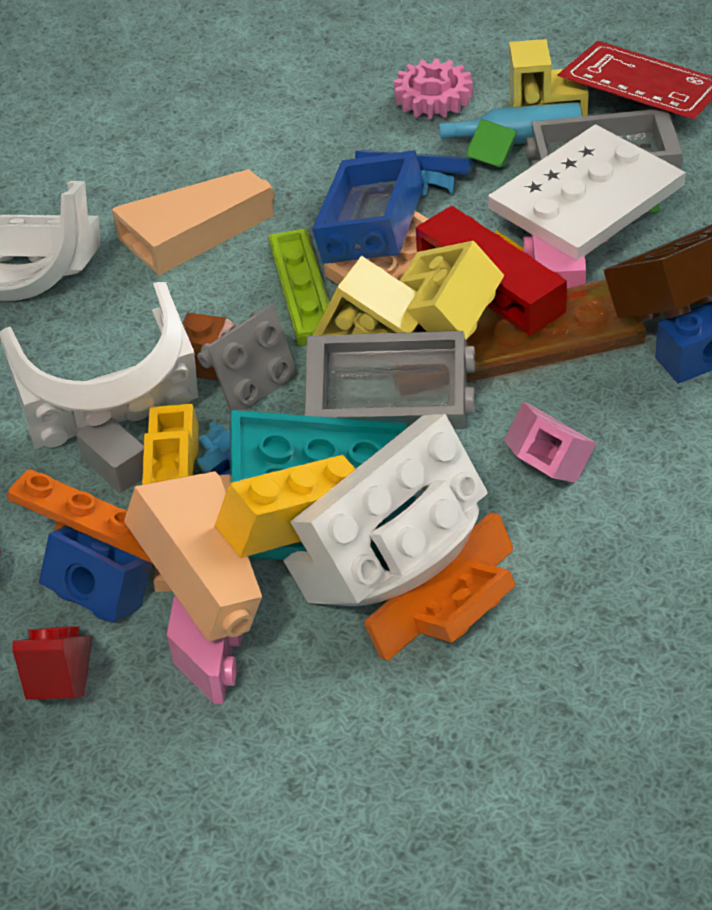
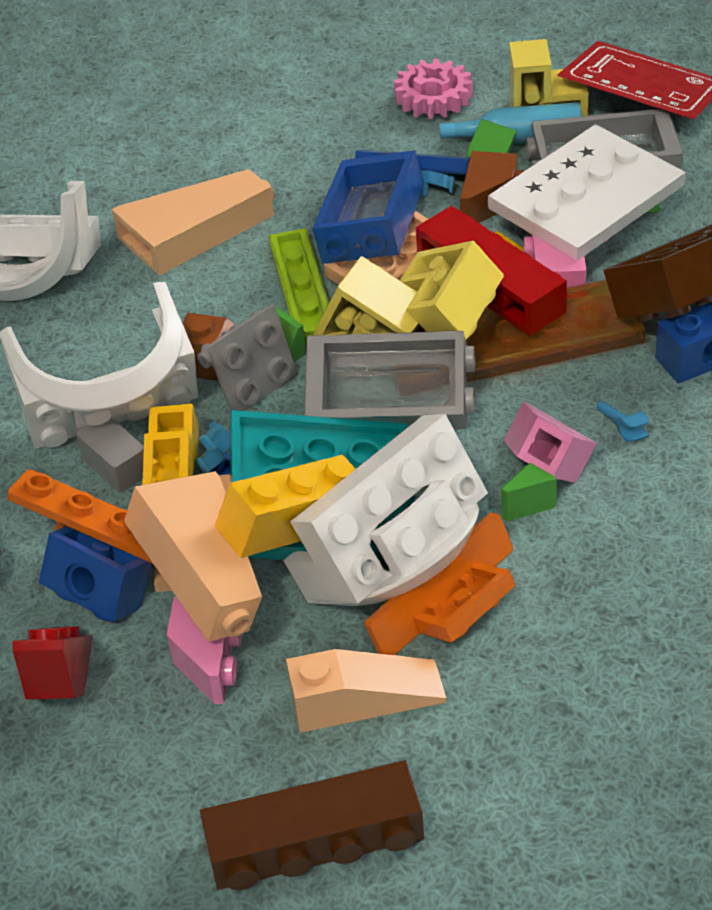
none -> reddish brown brick [199,760,424,890]
none -> bright green slope [275,306,306,362]
none -> light nougat slope [286,649,446,733]
none -> dark orange slope [460,151,524,223]
none -> bright green slope [501,463,557,521]
none -> dark azure hand [596,401,649,442]

